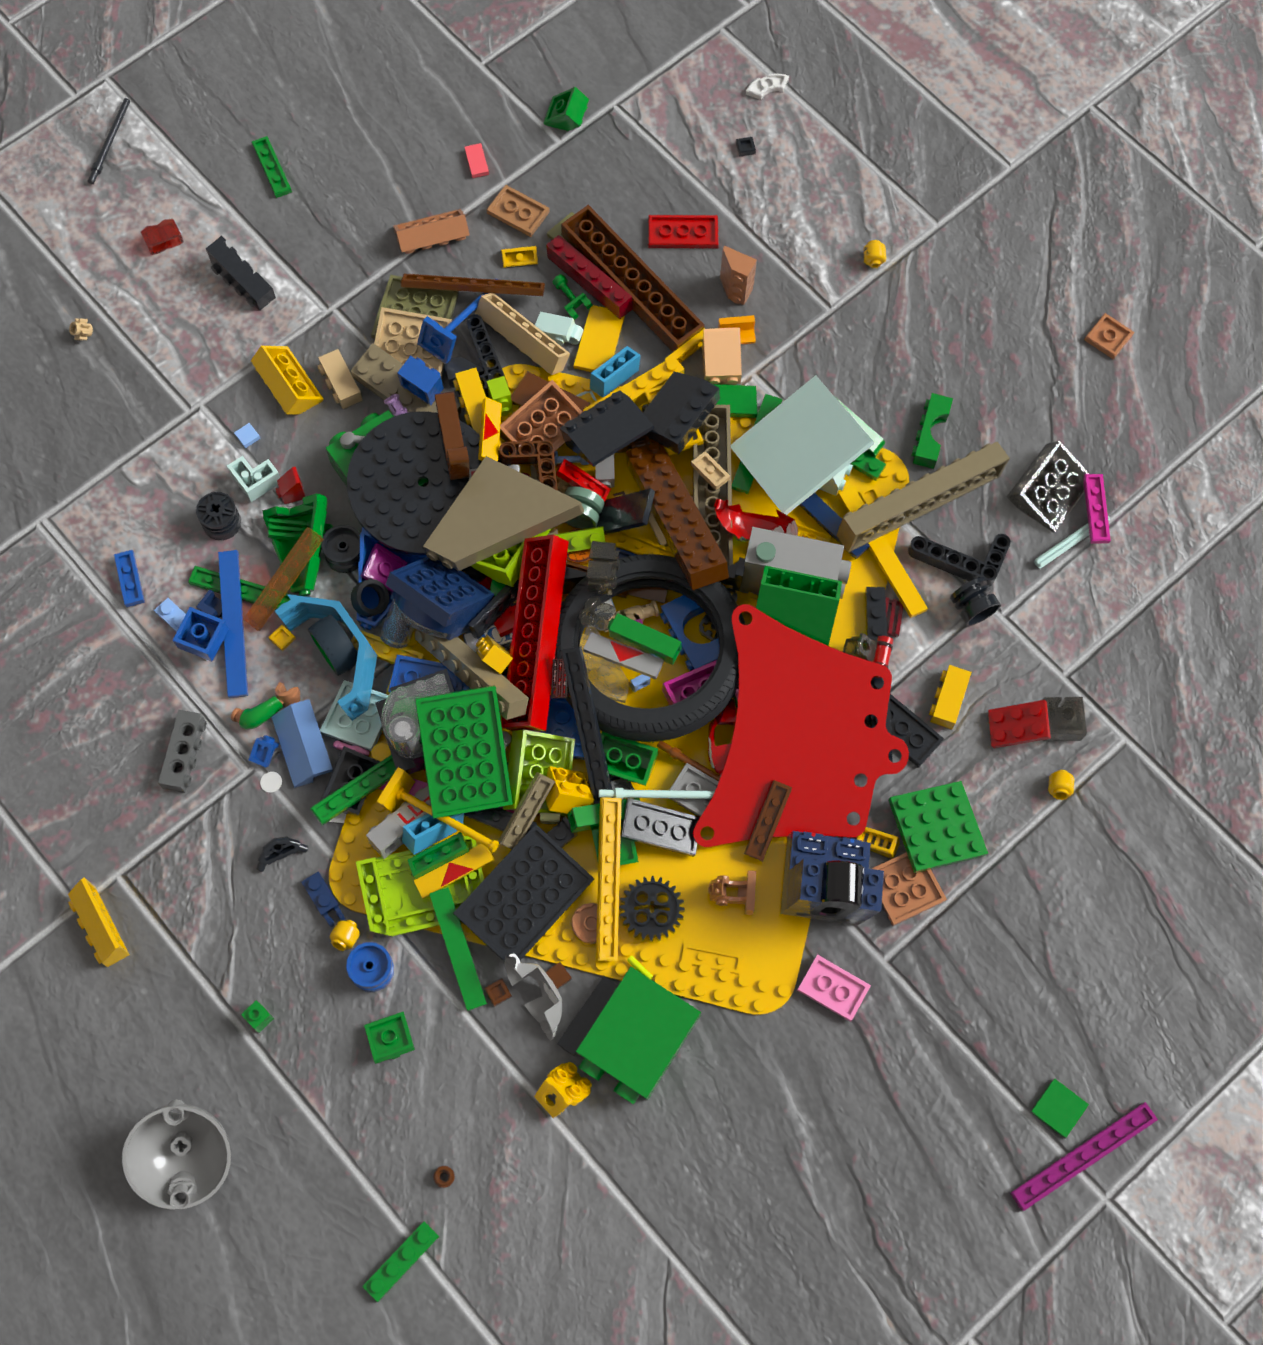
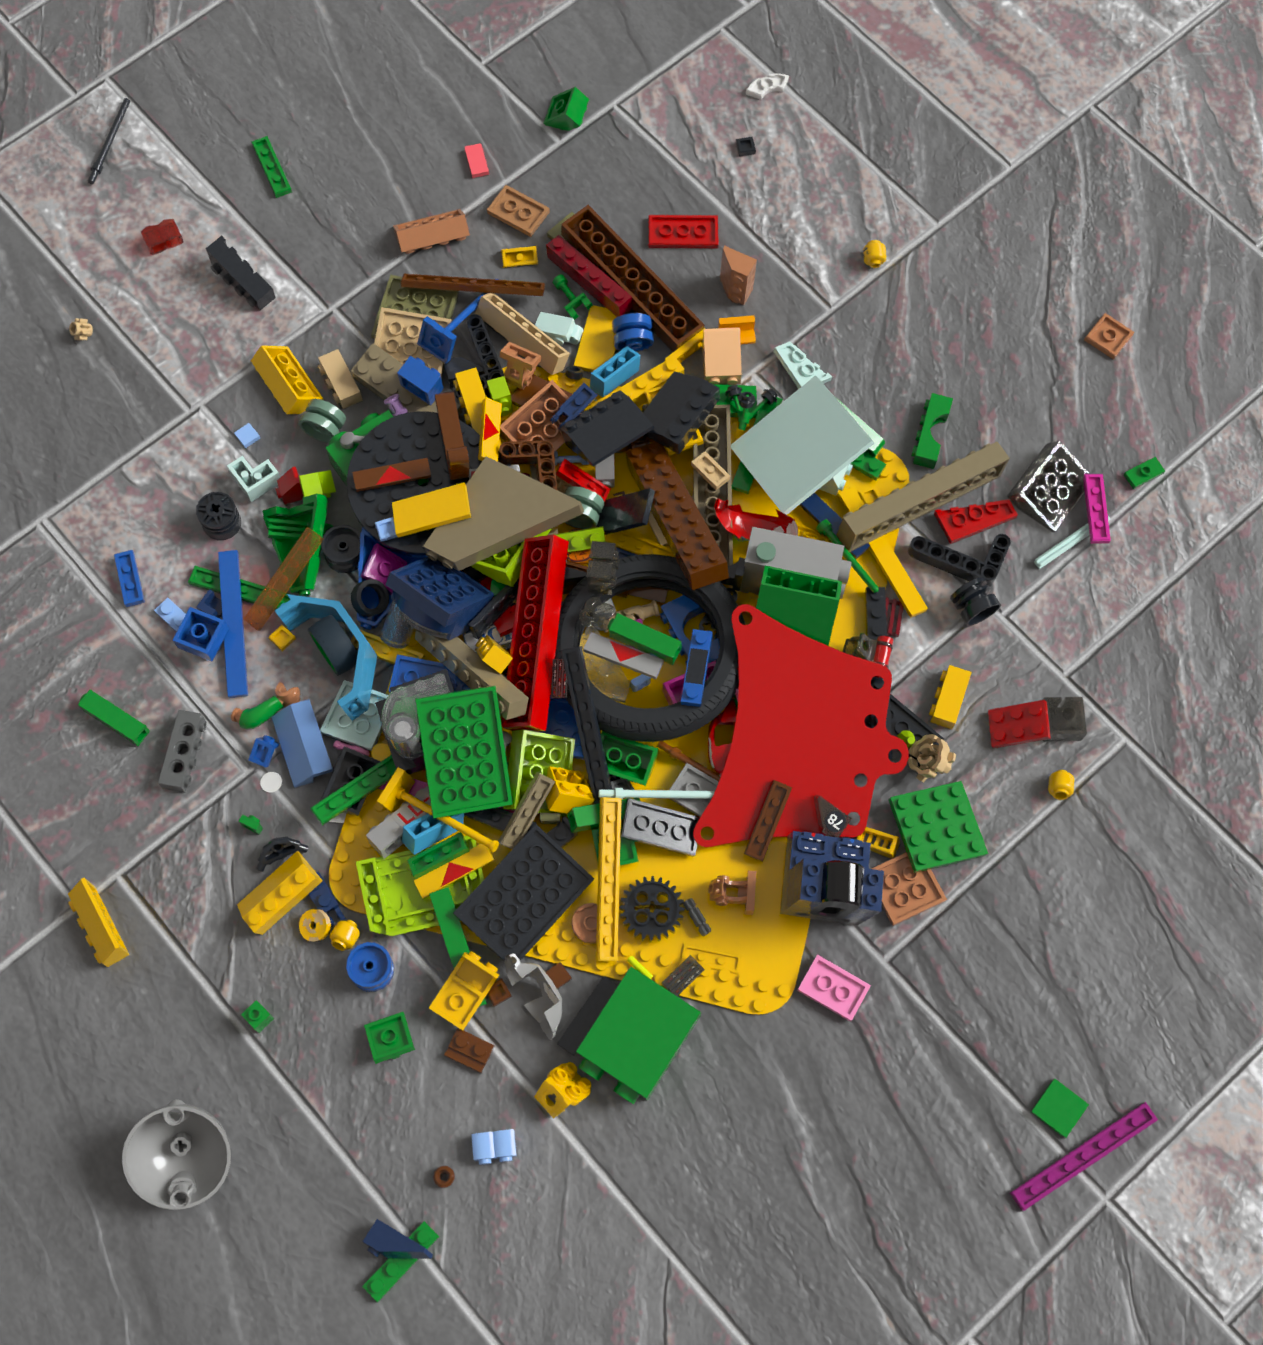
none -> green brick [78,690,150,746]
none -> yellow slope [237,851,323,935]
none -> green plate [239,814,263,835]
none -> sand green wheel [298,399,346,443]
none -> lime brick [298,470,336,498]
none -> yellow piece [299,909,331,942]
none -> reddish brown tile [352,458,431,492]
none -> dark blue slope [362,1219,433,1259]
none -> light blue tile [375,517,397,542]
none -> yellow tile [392,483,471,537]
none -> yellow bracket [429,951,500,1030]
none -> reddish brown plate [444,1028,495,1074]
none -> light blue brick [471,1129,517,1165]
none -> nougat tile [500,342,541,390]
none -> dark blue hinge [550,383,598,430]
none -> black tile [565,366,584,380]
none -> blue wheel [612,313,654,351]
none -> clear smoke tile [661,955,705,997]
none -> blue plate [681,629,713,707]
none -> dark grey axle [683,898,711,936]
none -> plant [725,385,778,431]
none -> light aqua wing [773,342,832,389]
none -> clear smoke slope [814,795,852,838]
none -> green piece [816,519,879,593]
none -> lime rock [897,731,915,749]
none -> tan piece [907,734,956,782]
none -> red wing [934,499,1018,544]
none -> green plate [1124,457,1165,489]

